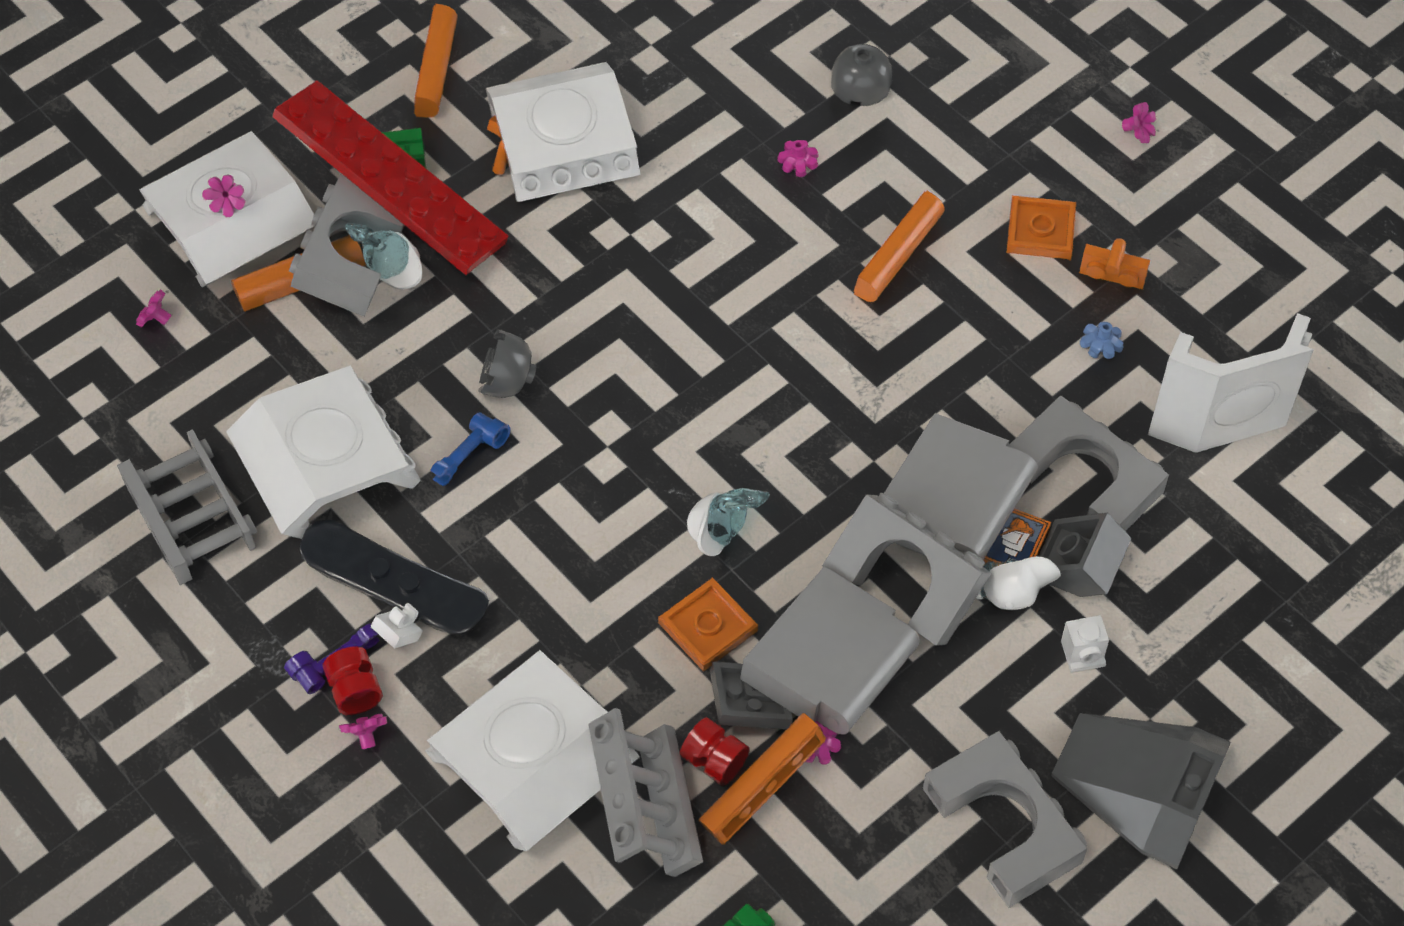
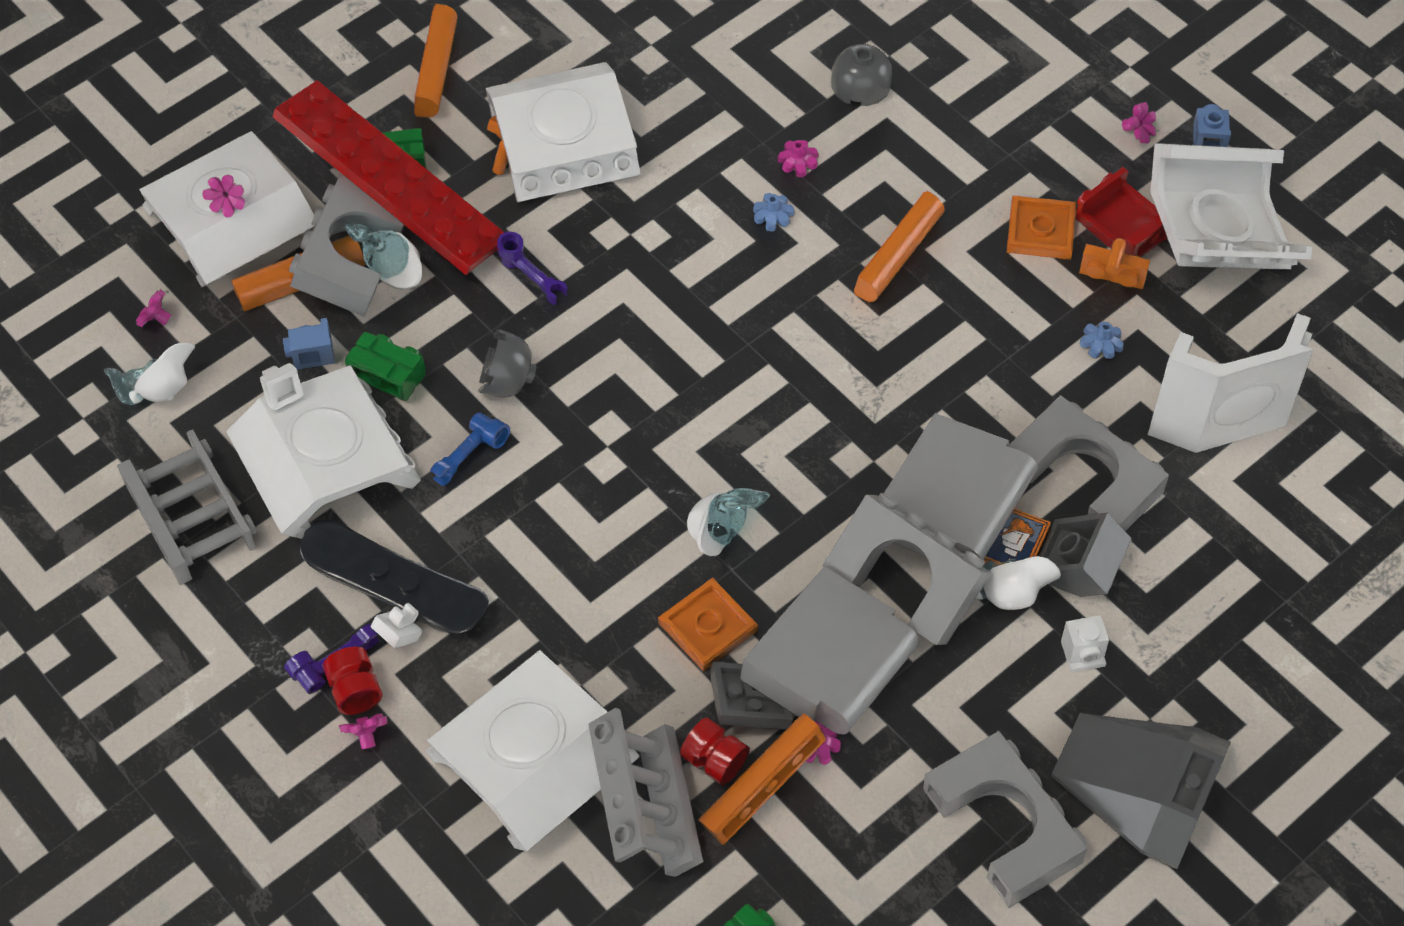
none -> white hair [104,343,195,406]
none -> white tile [260,363,304,411]
none -> medium blue brick [283,318,335,370]
none -> green brick [345,332,426,401]
none -> dark purple brick [497,232,567,305]
none -> medium blue plant [753,193,795,231]
none -> red panel [1075,167,1167,257]
none -> white panel [1151,143,1312,269]
none -> medium blue brick [1193,104,1231,147]

